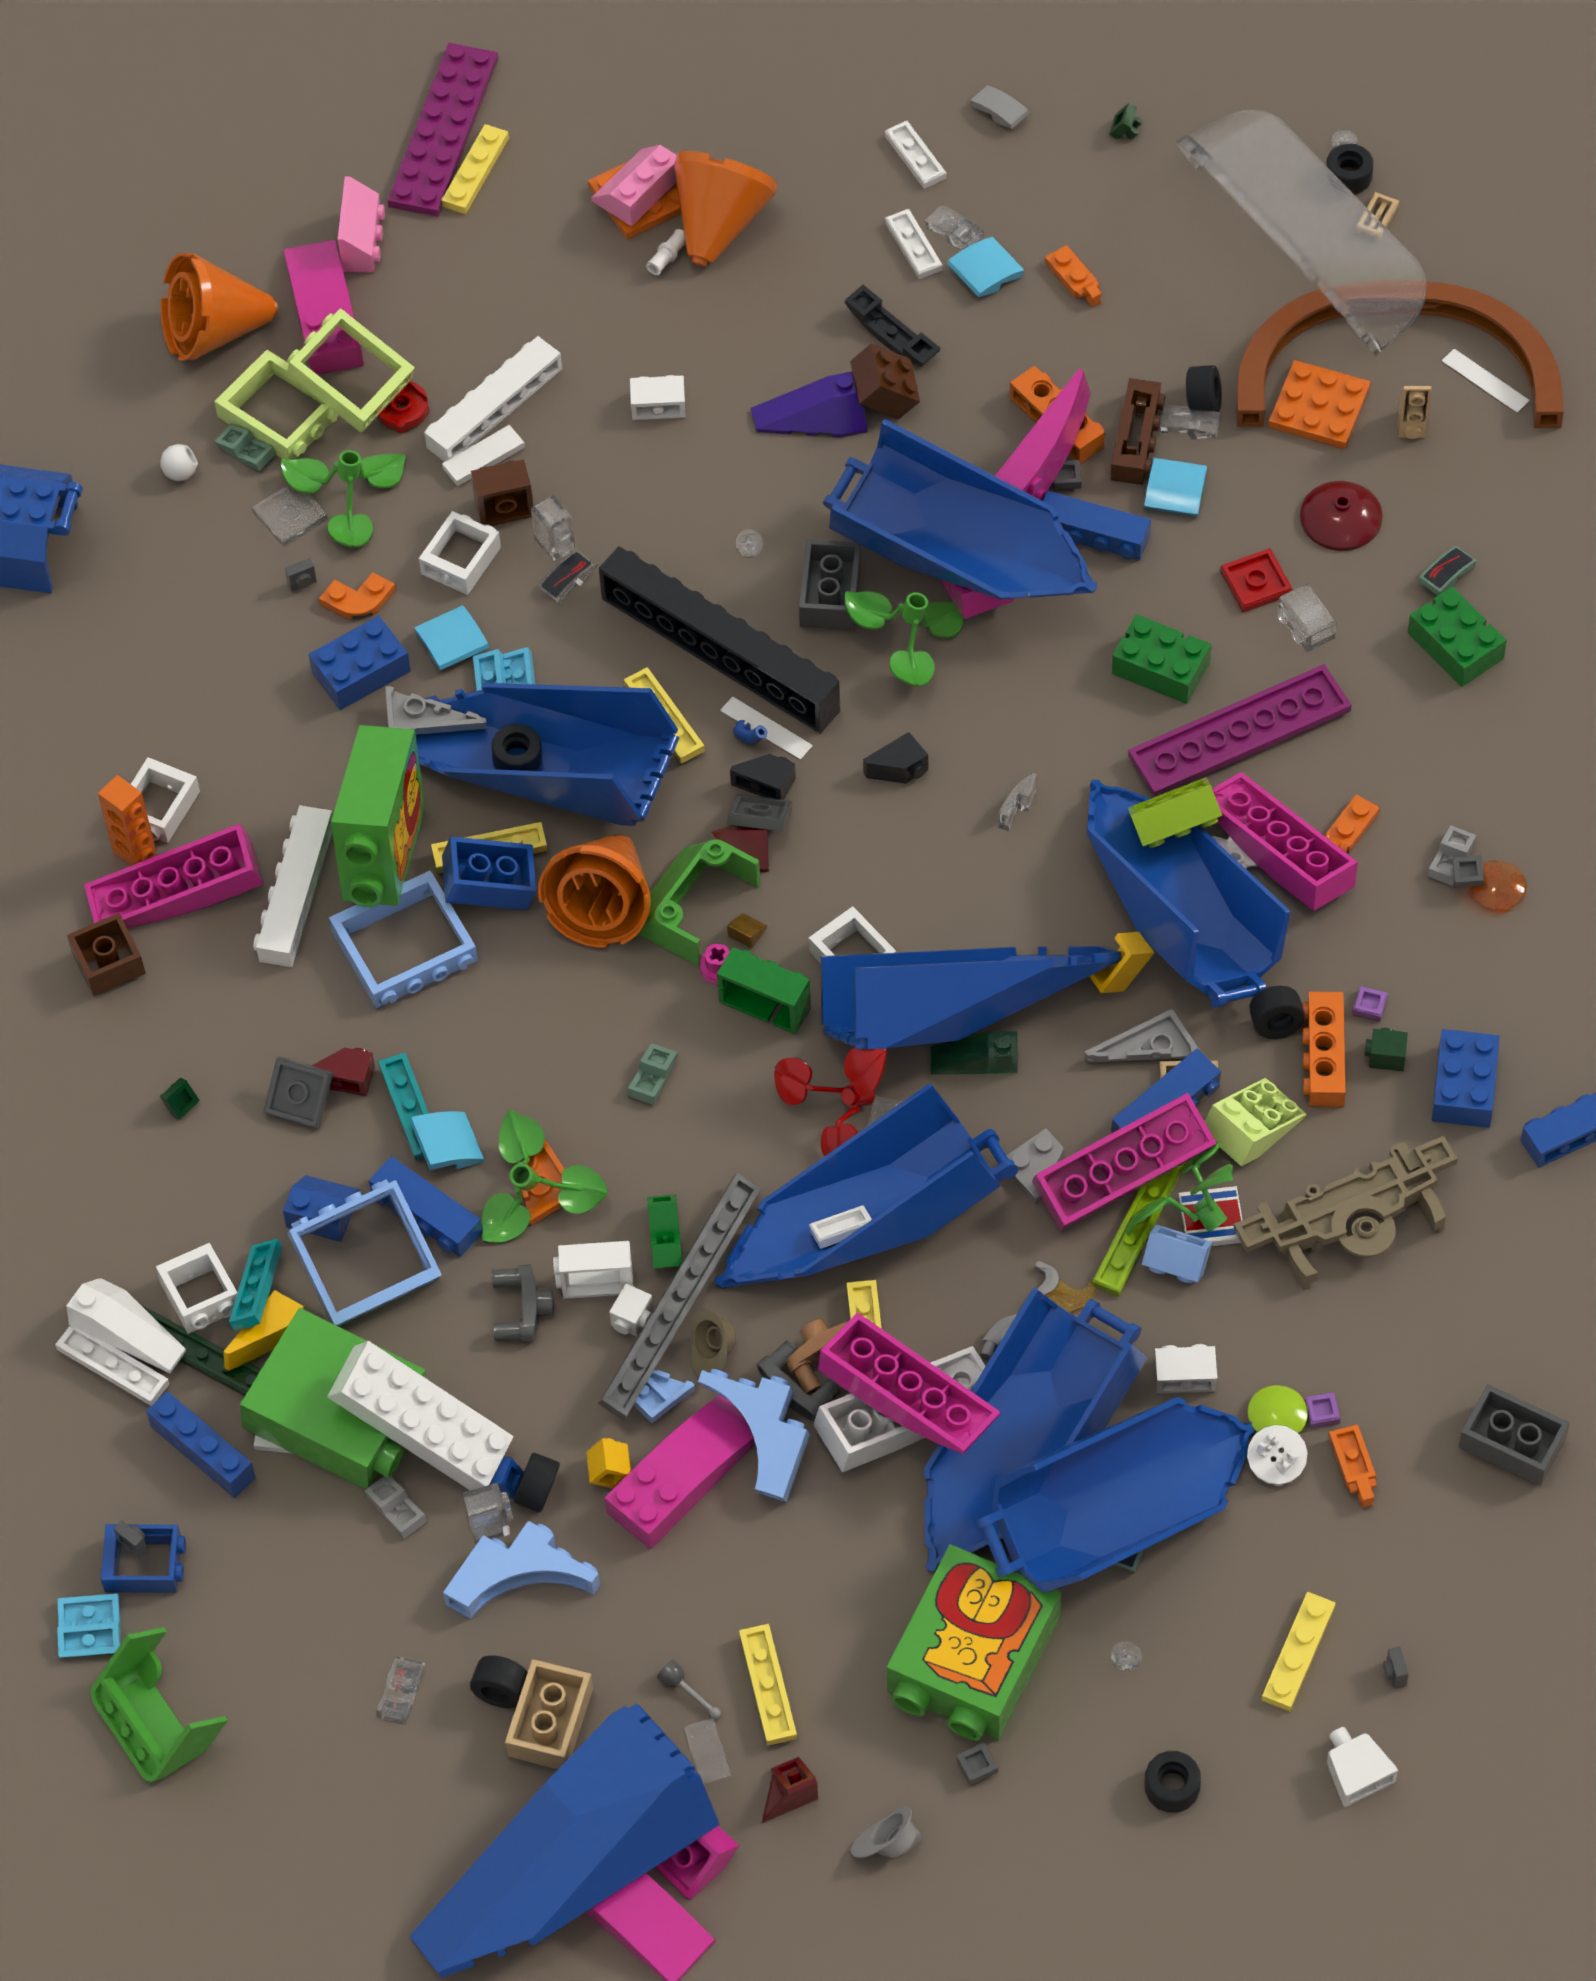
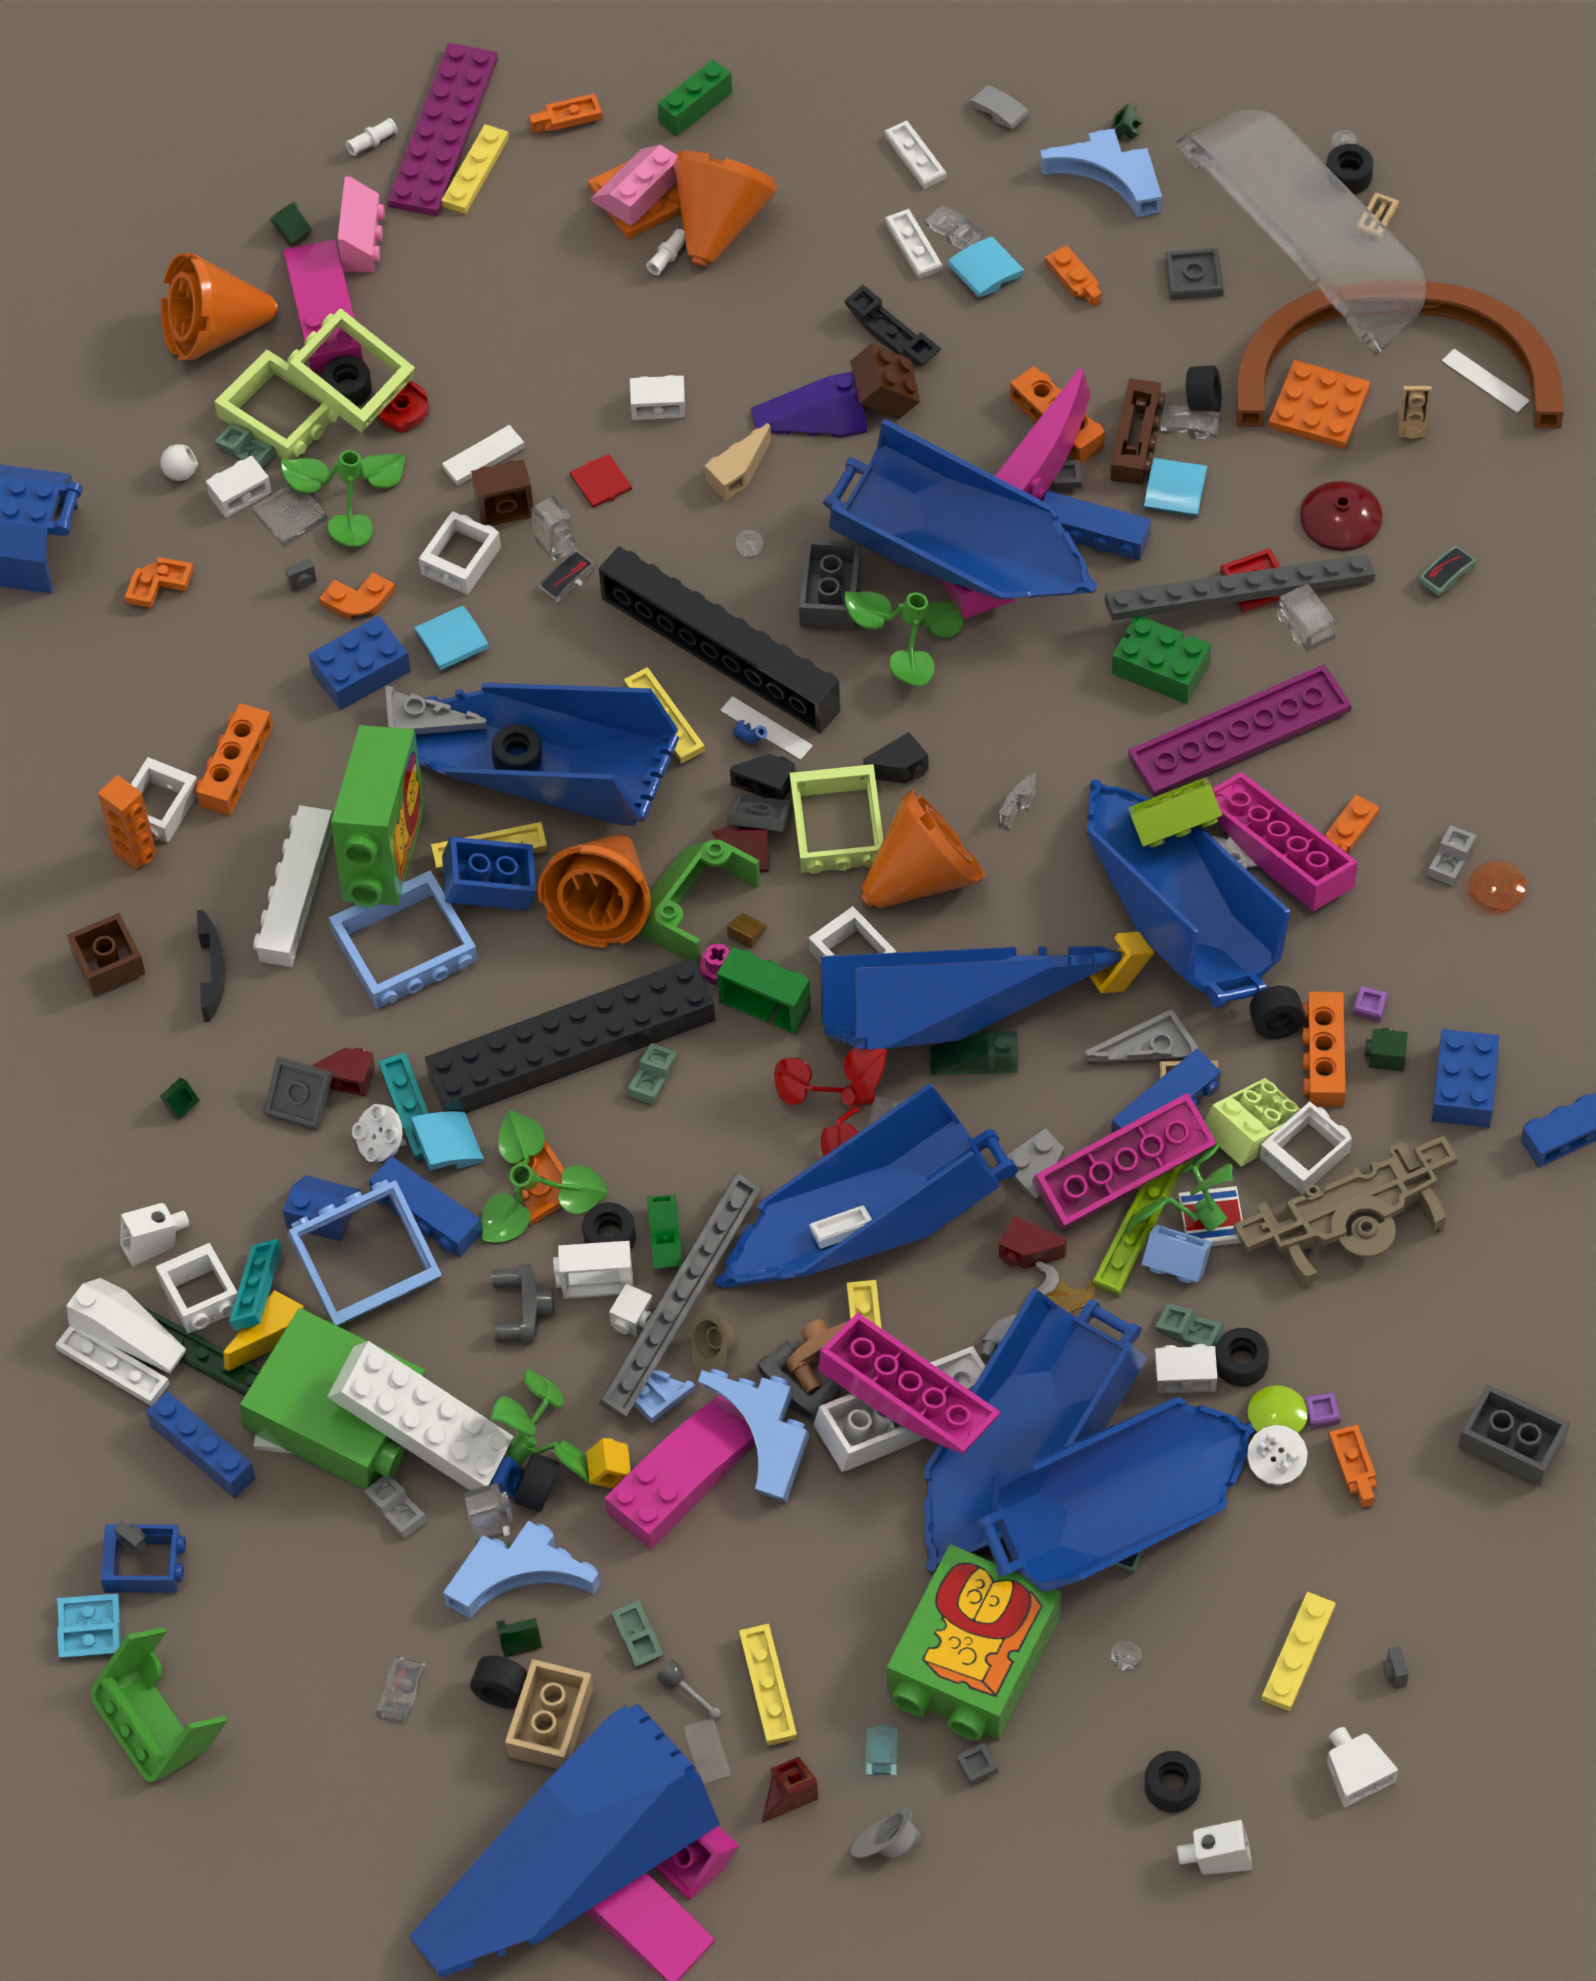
dark pink slope [84,823,264,928] -> none
white brick [424,336,562,462] -> none
medium azure slope [473,647,536,691] -> none
green piece [1408,586,1507,687] -> none
dark grey plate [1453,856,1484,888] -> none
none -> white torso [120,1203,189,1267]
none -> orange plate [125,558,194,608]
none -> orange brick [195,703,273,816]
none -> black slope [197,909,225,1022]
none -> white brick [206,456,272,518]
none -> dark green tile [270,202,312,246]
none -> black tyre [322,356,372,406]
none -> white pin [346,118,398,156]
none -> white plate [352,1104,407,1162]
none -> black brick [425,958,715,1114]
none -> bright green plant [491,1369,592,1487]
none -> dark green tile [495,1618,542,1657]
none -> orange hinge [529,93,603,133]
none -> red piece [570,454,632,508]
none -> black tyre [582,1202,636,1250]
none -> sand green slope [611,1600,664,1667]
none -> green brick [657,59,732,137]
none -> tan slope [704,423,771,501]
none -> yellowish green window [790,764,883,874]
none -> orange cone [861,789,985,909]
none -> clear light blue brick [865,1725,898,1775]
none -> dark red slope [998,1216,1067,1269]
none -> light blue arch [1040,129,1162,217]
none -> dark grey plate [1104,554,1375,621]
none -> sand green slope [1155,1303,1225,1349]
none -> dark grey tile [1165,248,1224,300]
none -> white torso [1177,1820,1253,1875]
none -> black tyre [1215,1328,1269,1387]
none -> white window [1260,1101,1352,1195]

